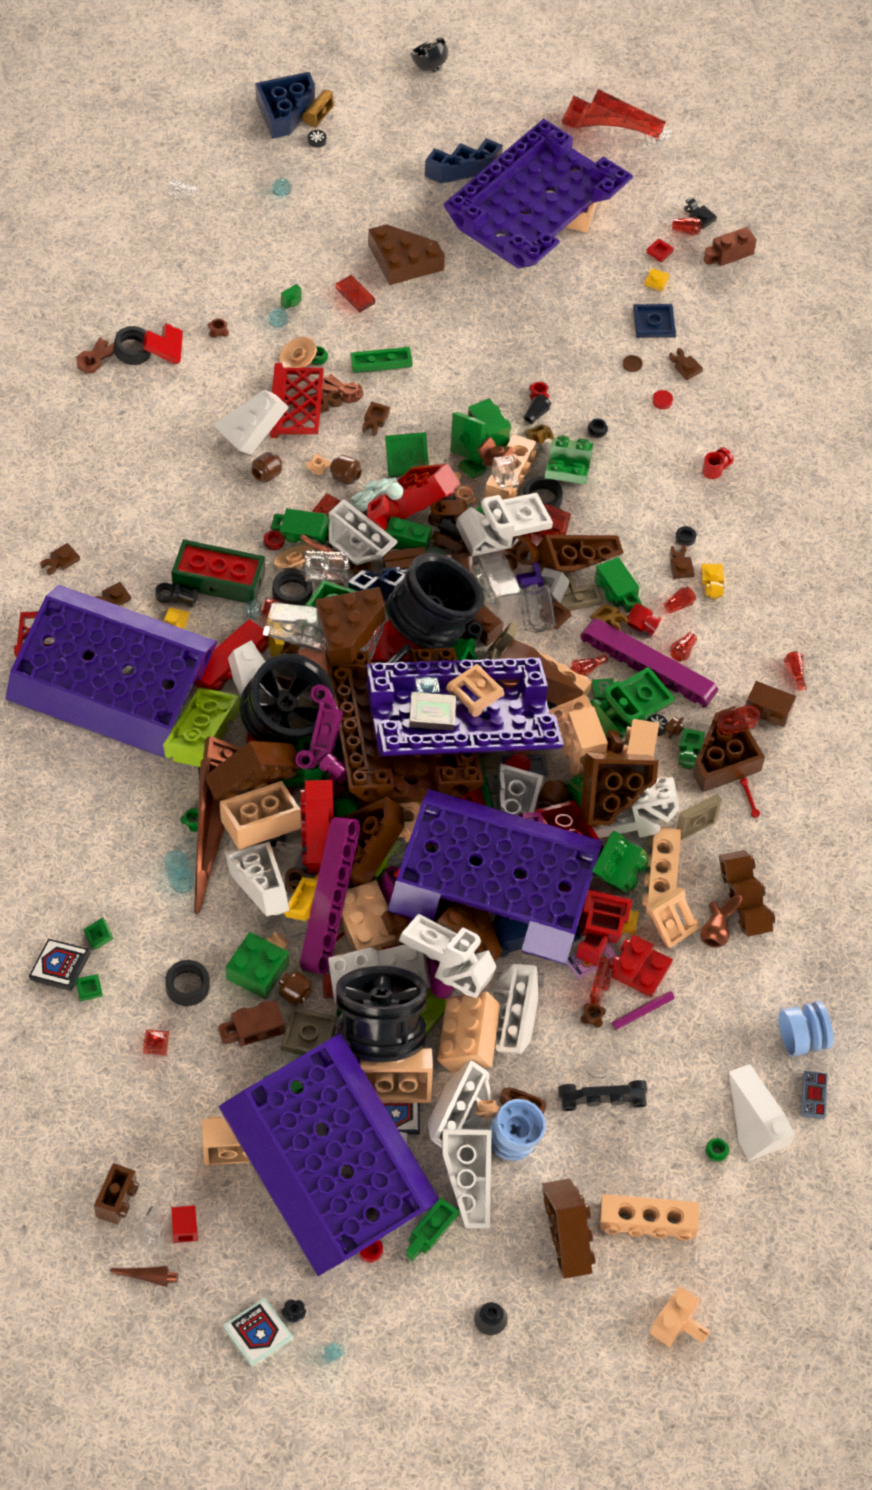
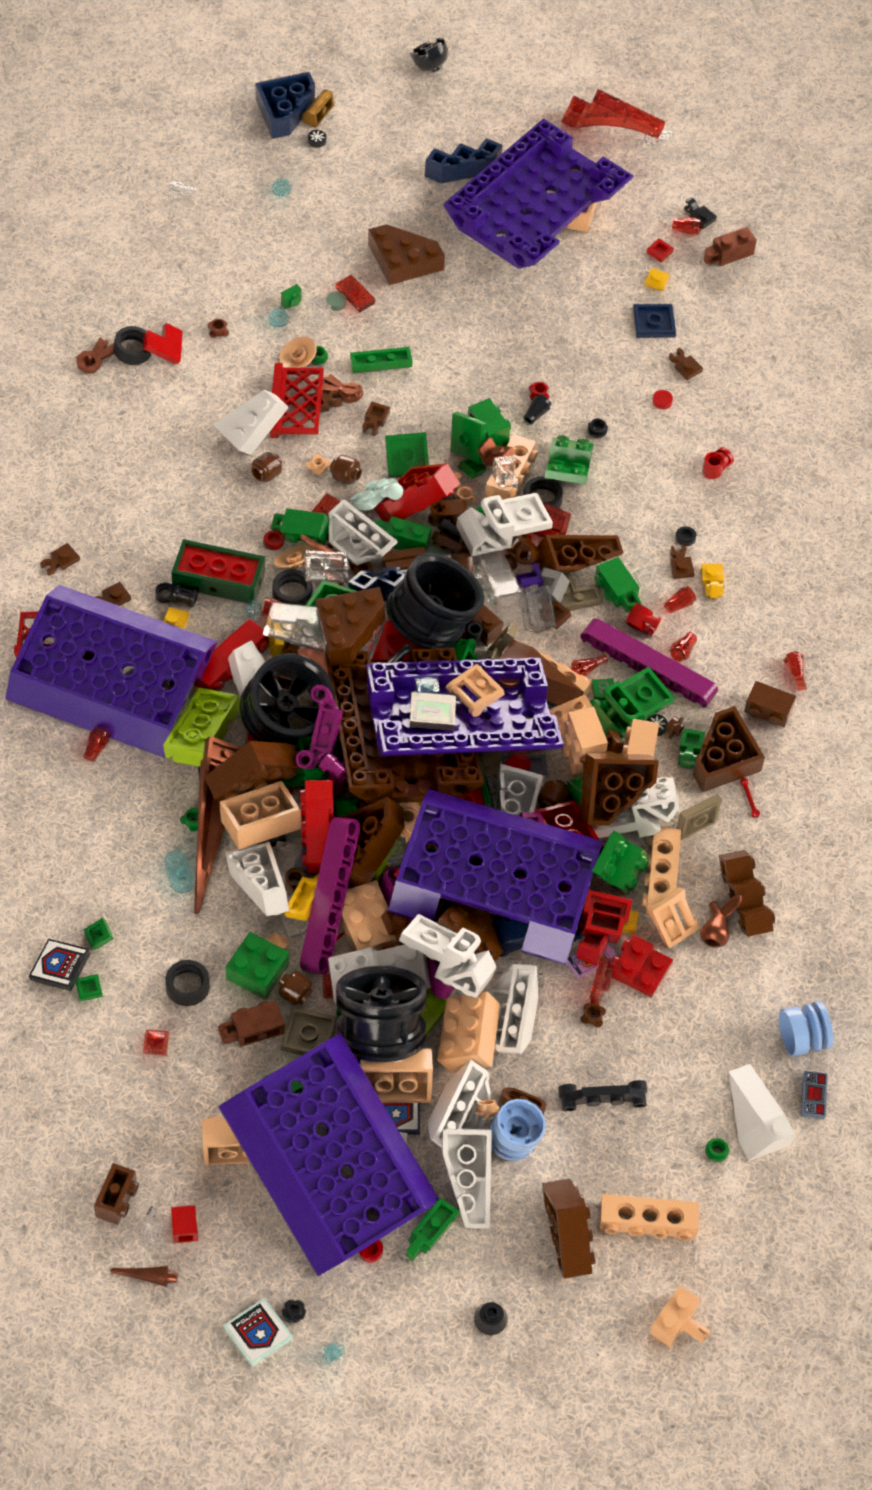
red panel [367,494,399,531] -> none
pearl gold plate [525,424,554,444] -> none
pearl gold plate [590,603,629,630] -> none
magenta bar [612,991,675,1030] -> none
reddish brown piece [623,355,643,372] -> none
clear red plate [717,705,760,734] -> none
none -> clear red cone [83,728,110,762]
none -> sand green tile [326,292,346,311]

